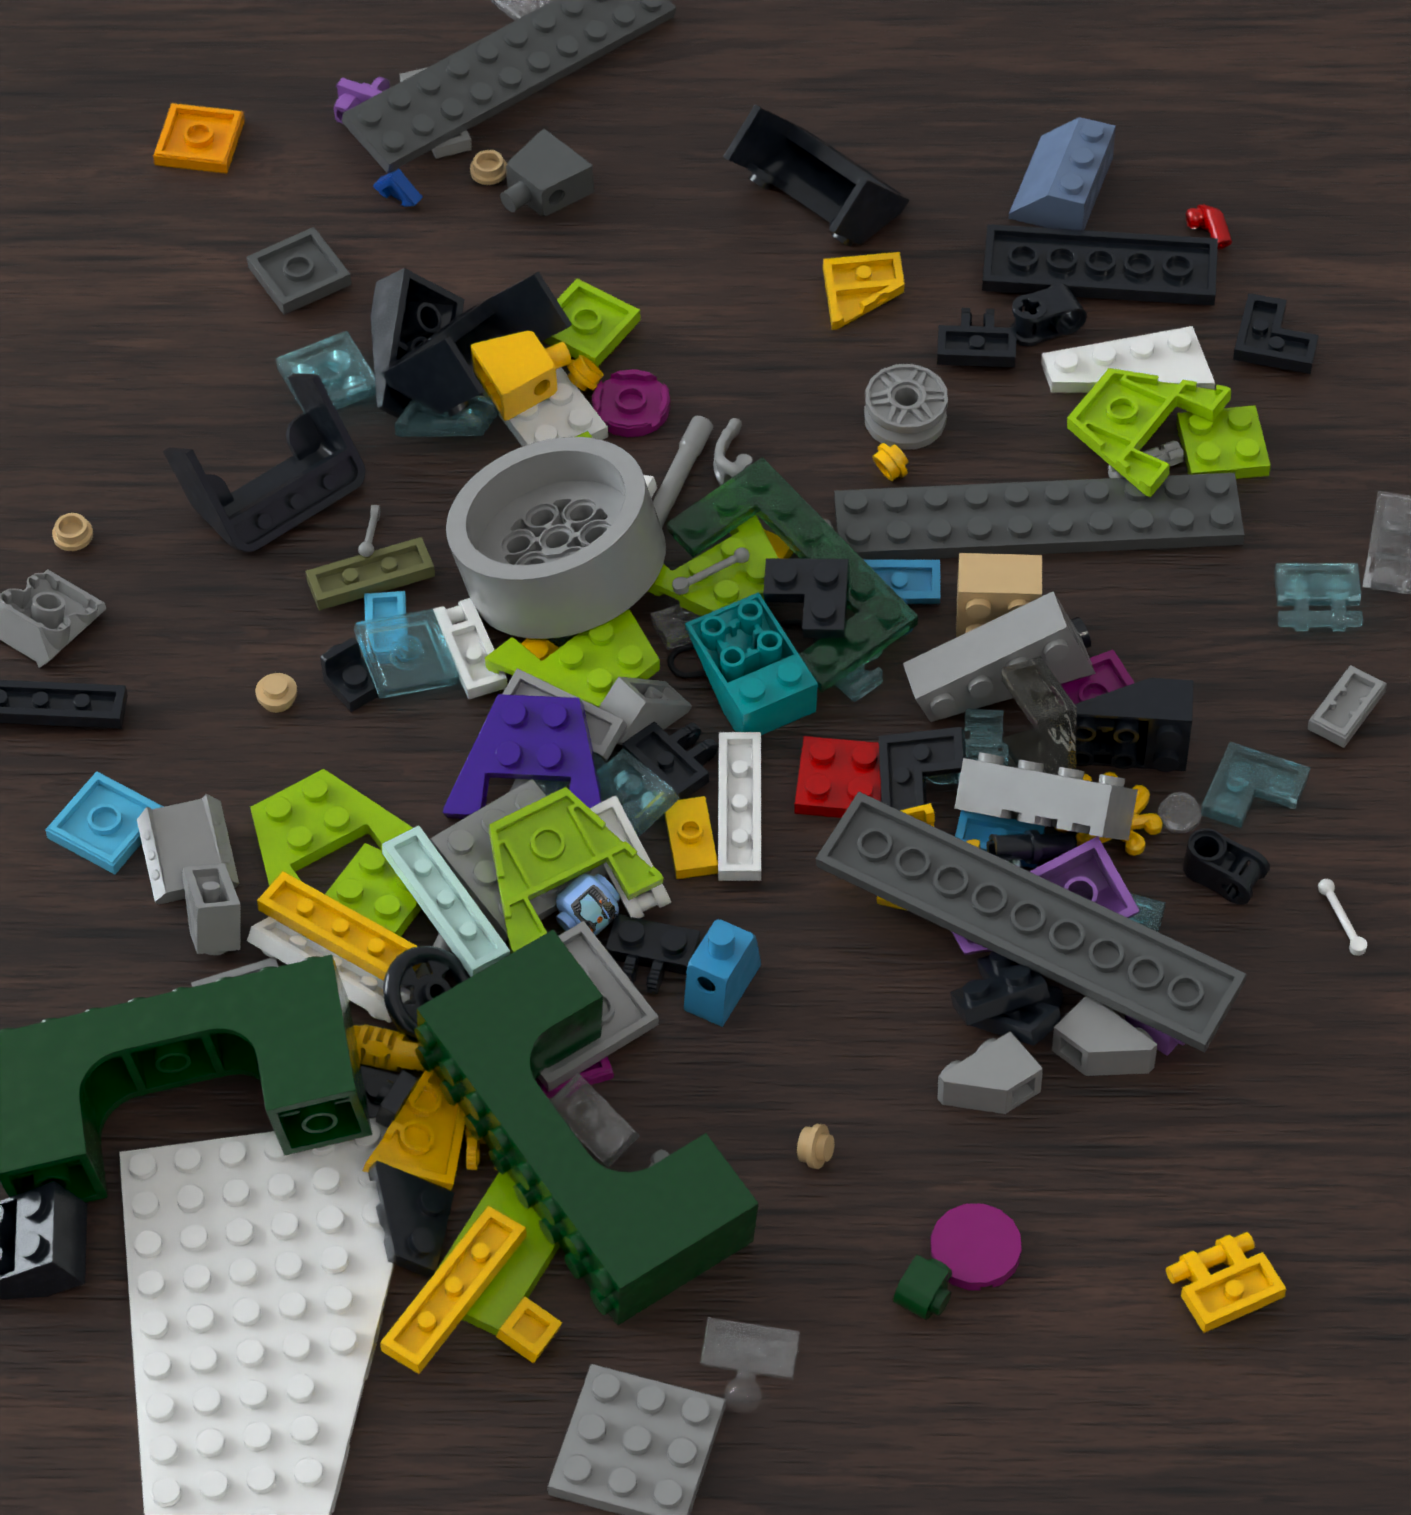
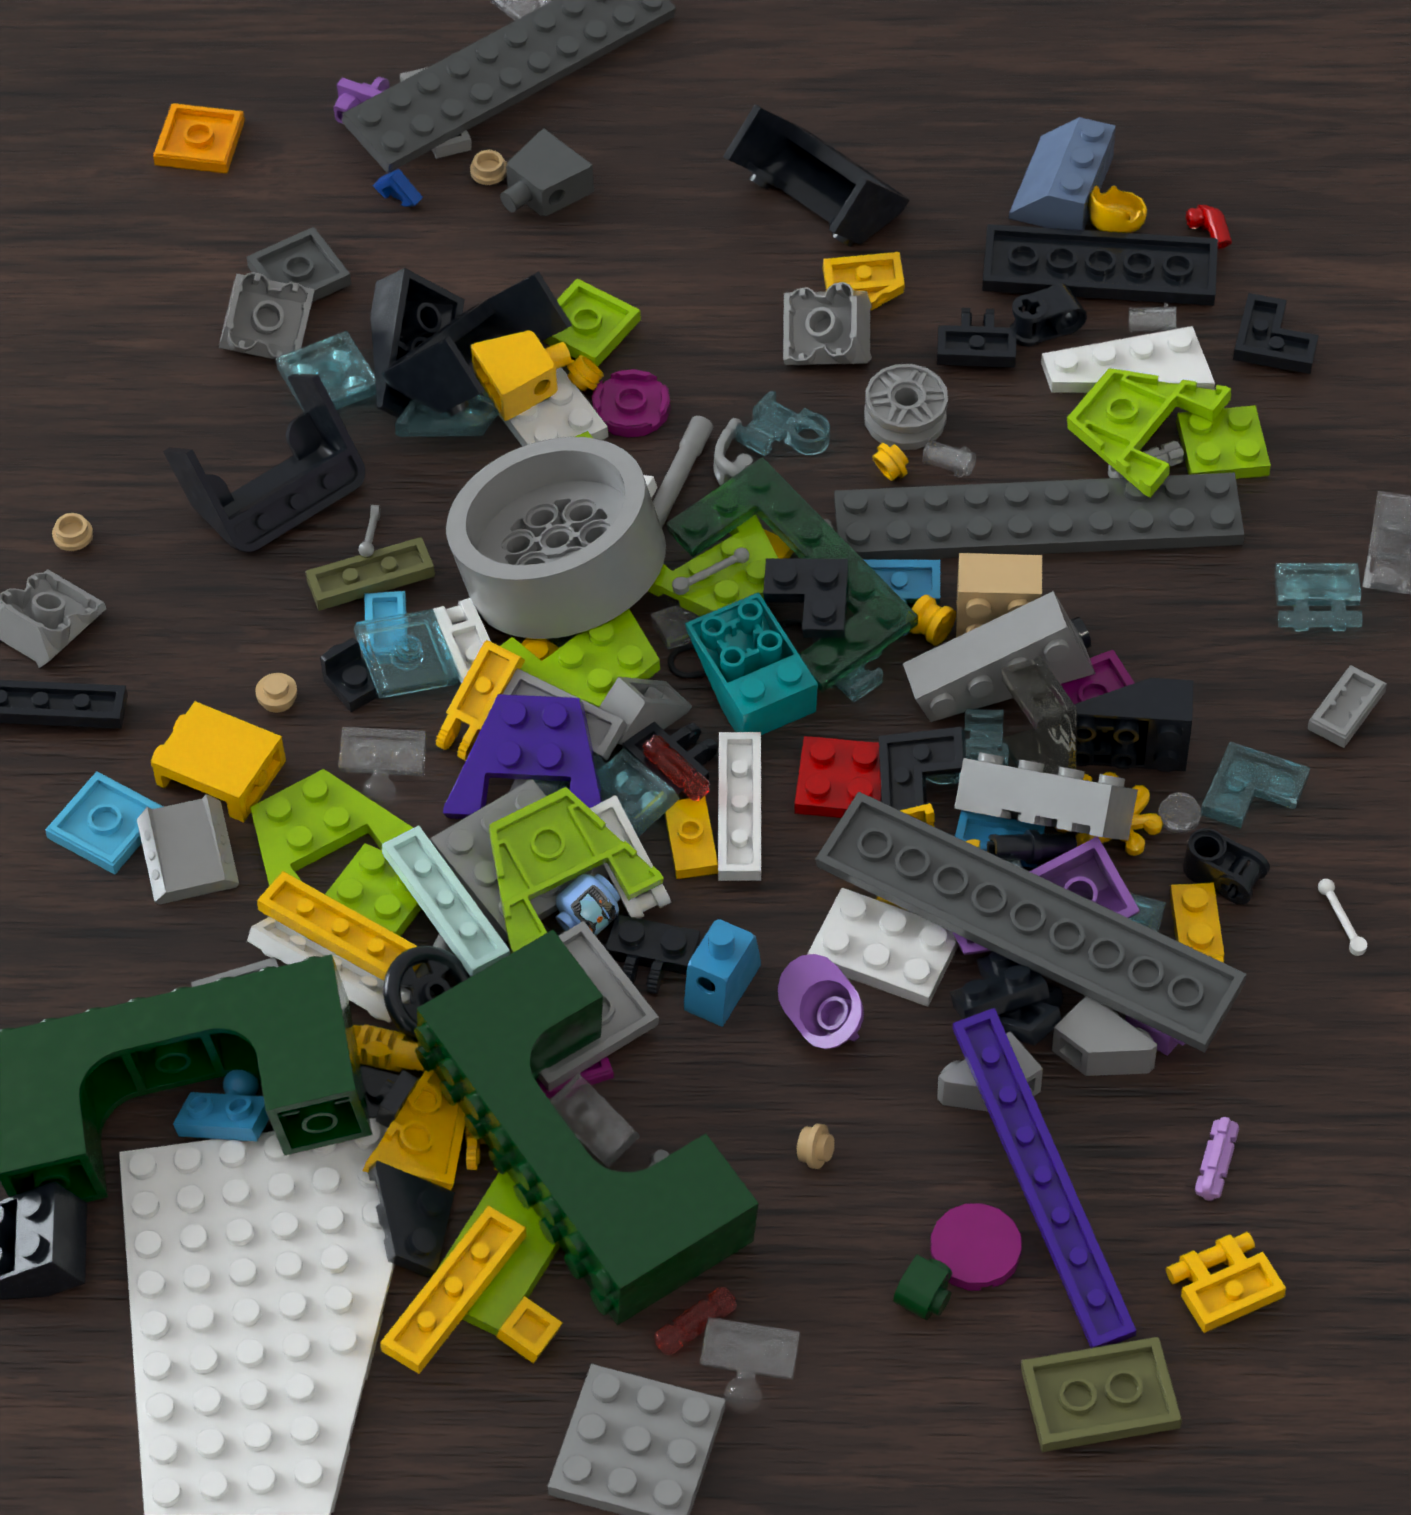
light grey slope [182,863,240,955] -> none
none -> yellow panel [151,701,286,823]
none -> dark azure plate [173,1070,269,1141]
none -> light grey slope [219,272,315,364]
none -> clear plate [338,727,427,807]
none -> yellow hinge [435,640,525,761]
none -> clear red axle [643,735,710,801]
none -> clear red axle [654,1286,737,1356]
none -> clear light blue piece [736,391,830,457]
none -> medium lavender piece [778,954,864,1049]
none -> light grey slope [783,282,872,365]
none -> white plate [807,888,959,1007]
none -> yellow wheel [906,594,956,646]
none -> clear pin [922,439,976,478]
none -> dark purple plate [953,1008,1137,1348]
none -> olive plate [1021,1337,1182,1452]
none -> yellow hair [1088,186,1147,233]
none -> clear pin [1129,303,1177,332]
none -> yellow hinge [1170,883,1225,963]
none -> lavender axle [1195,1117,1239,1201]

